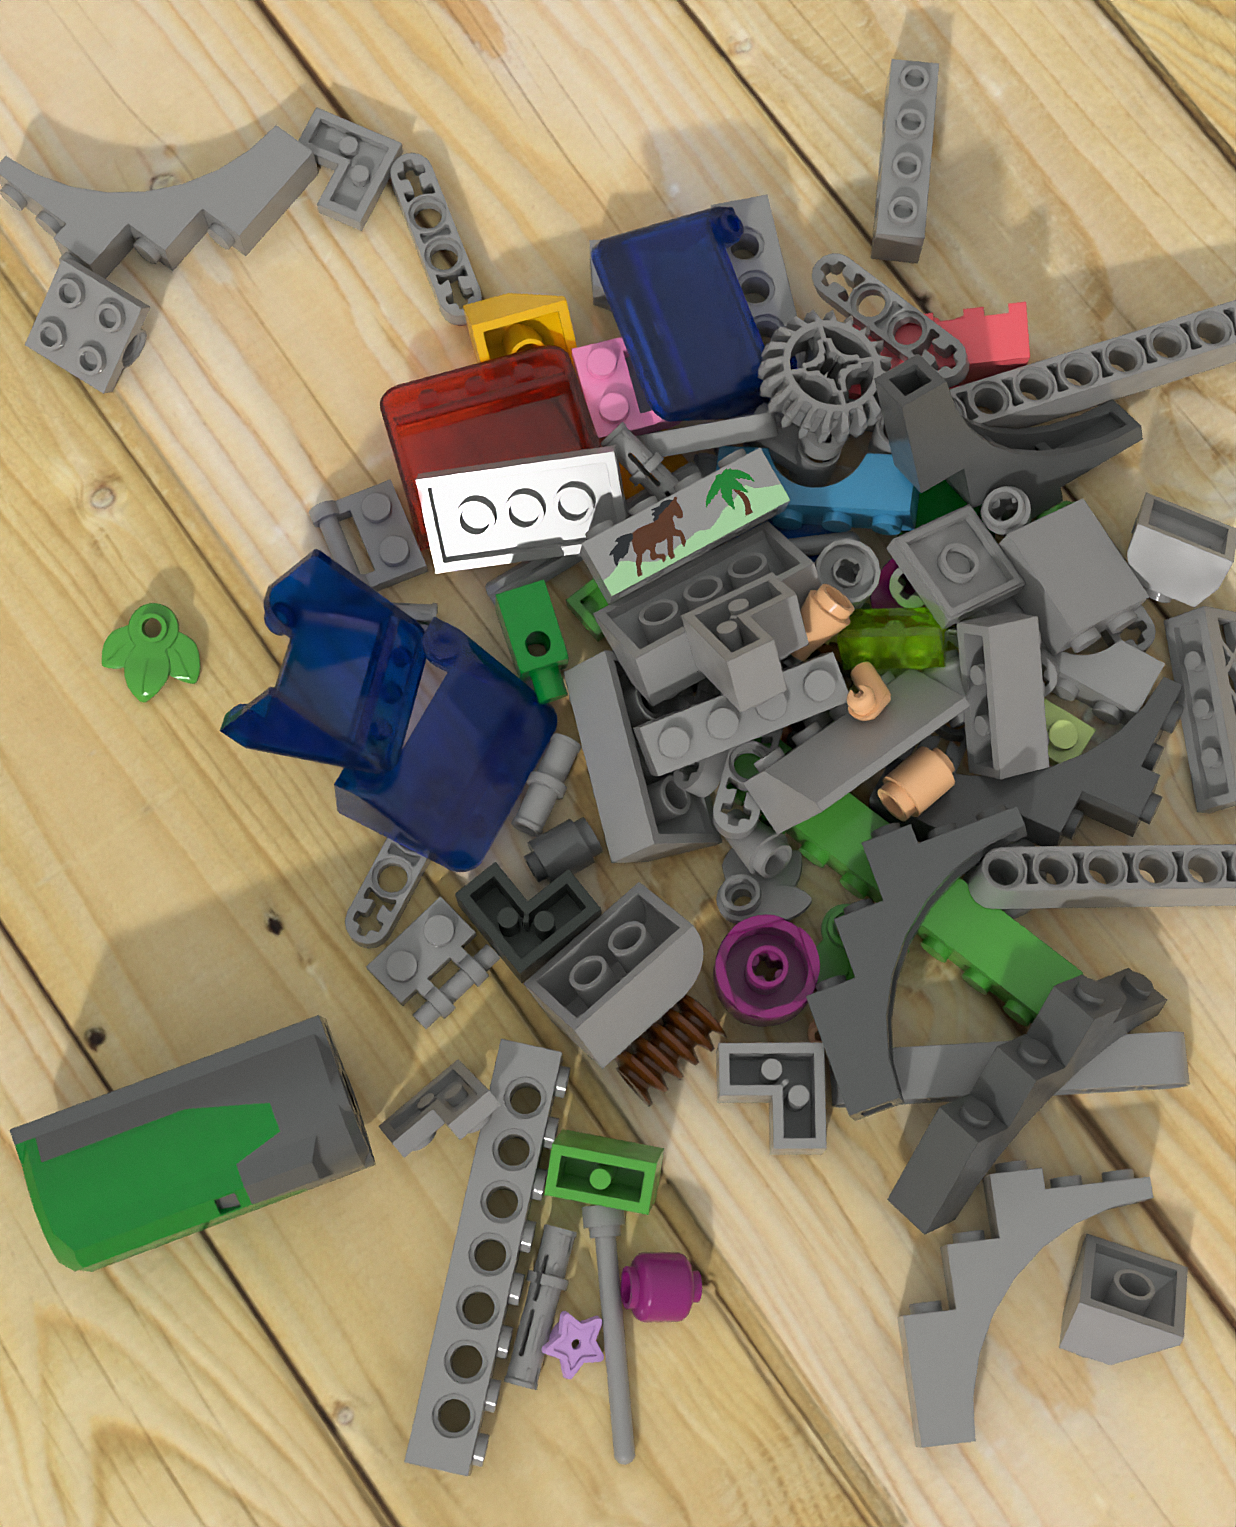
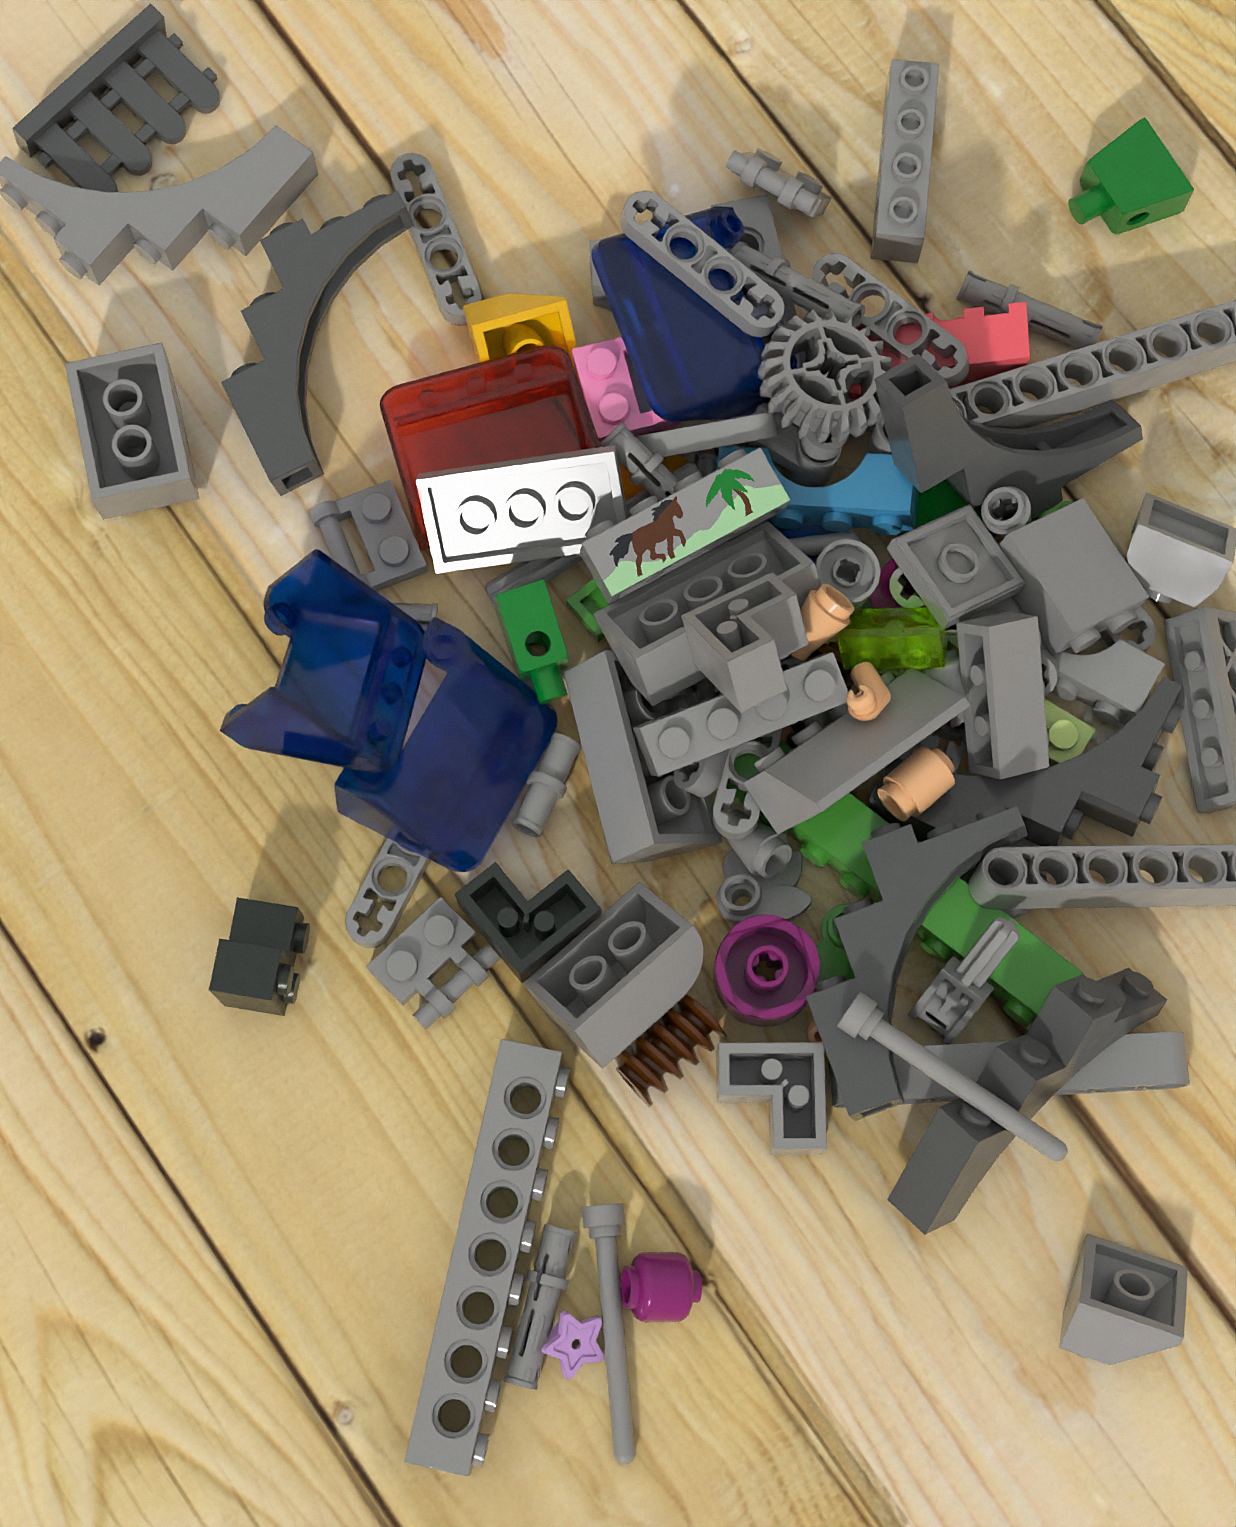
piece [10,1015,376,1272] -> none
light grey plate [25,258,150,394] -> none
bright green plate [102,603,201,702] -> none
light grey plate [298,107,403,231] -> none
light grey plate [378,1060,501,1158] -> none
dark grey brick [524,817,603,883] -> none
bright green brick [544,1129,664,1215] -> none
light grey arch [897,1160,1154,1448] -> none
none -> dark grey fence [13,3,220,192]
none -> light grey brick [65,342,199,520]
none -> pearl dark grey brick [209,897,310,1016]
none -> dark grey arch [221,190,414,496]
none -> light grey beam [620,191,784,337]
none -> light grey plate [726,149,832,218]
none -> light grey pin [730,241,865,329]
none -> light grey piece [837,991,1067,1161]
none -> light grey connector [907,917,1021,1045]
none -> light grey pin [957,270,1103,349]
none -> green torso [1068,117,1194,234]

